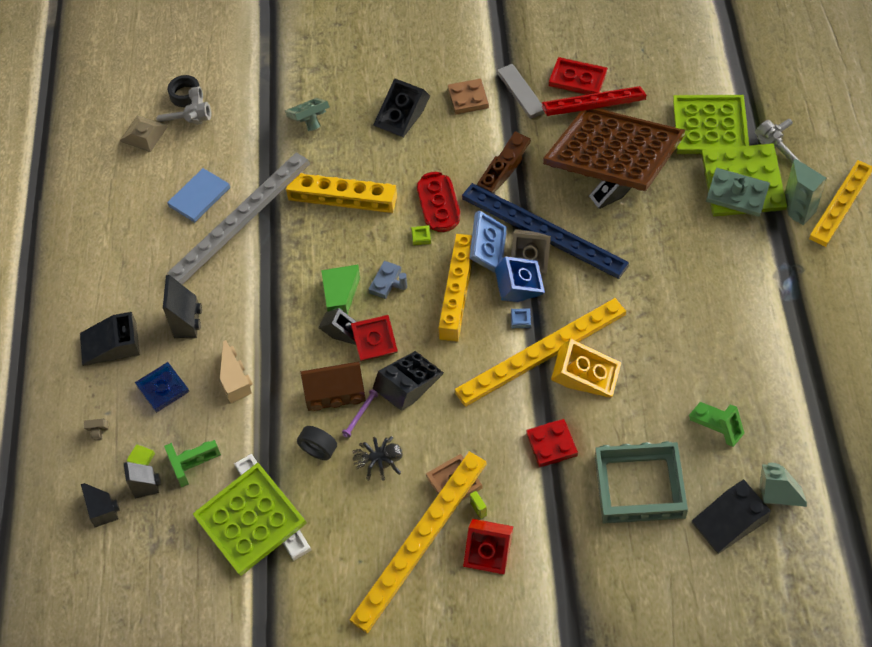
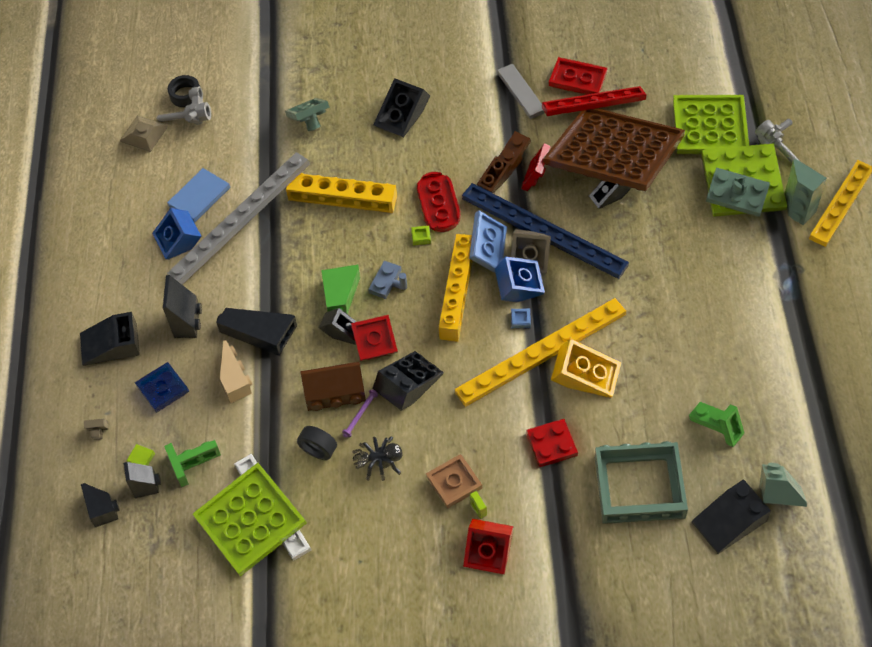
yellow plate [349,451,487,633] -> none
medium nougat plate [448,78,489,115] -> none
none -> blue slope [152,208,202,260]
none -> black slope [216,308,297,356]
none -> red plate [521,143,550,191]

